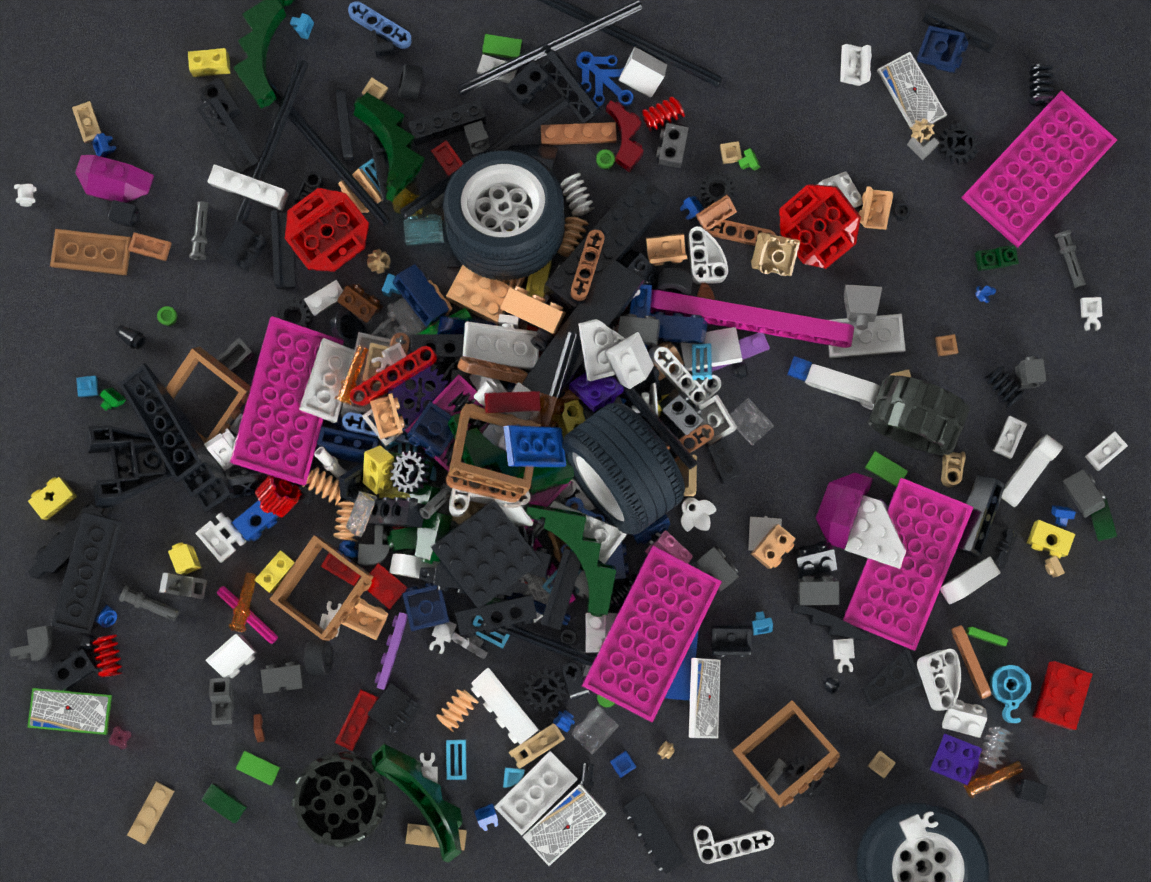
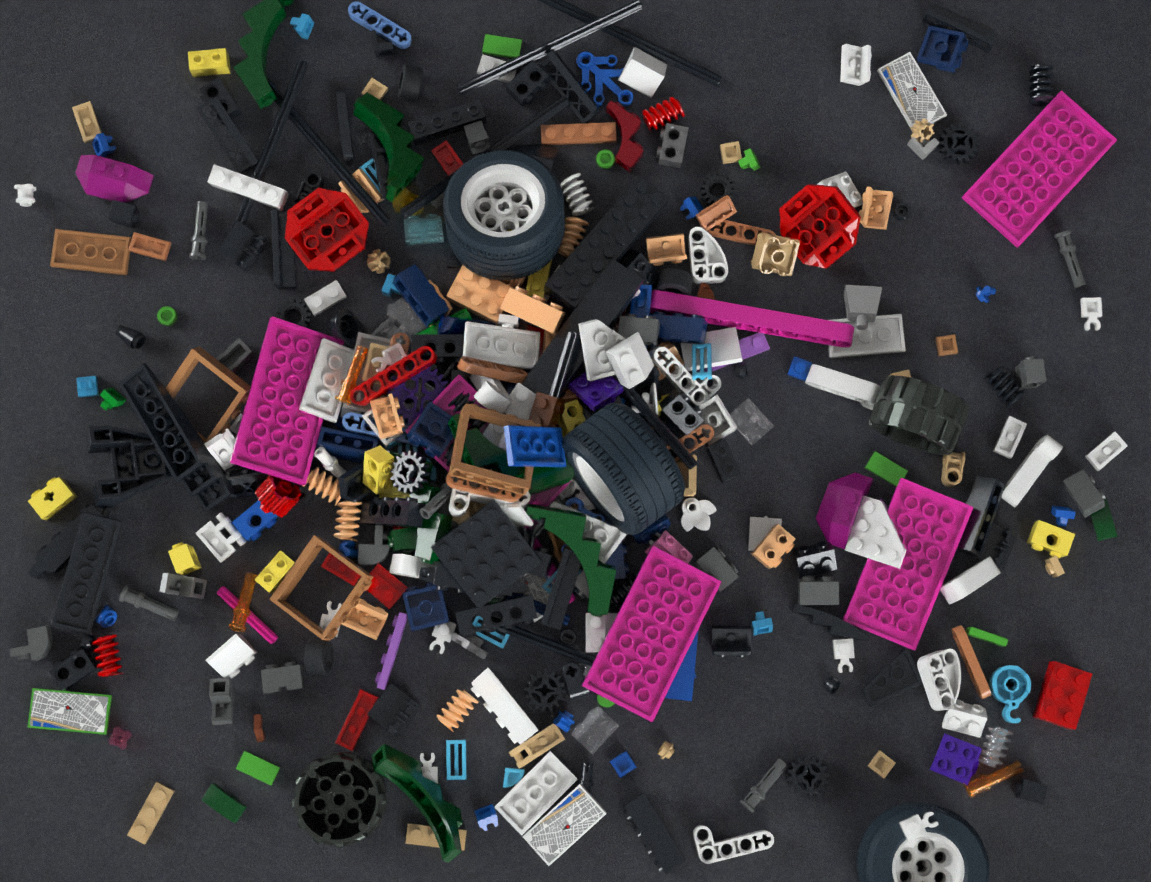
reddish brown bracket [337,284,384,323] -> none
clear bracket [346,491,377,537] -> none
dark red tile [484,391,541,413] -> none
black wheel [530,328,554,352] -> none
nougat beam [571,230,604,301] -> none
tile [689,658,720,738] -> none
medium nougat window [732,700,840,808] -> none
dark green slope [975,245,1019,271] -> none

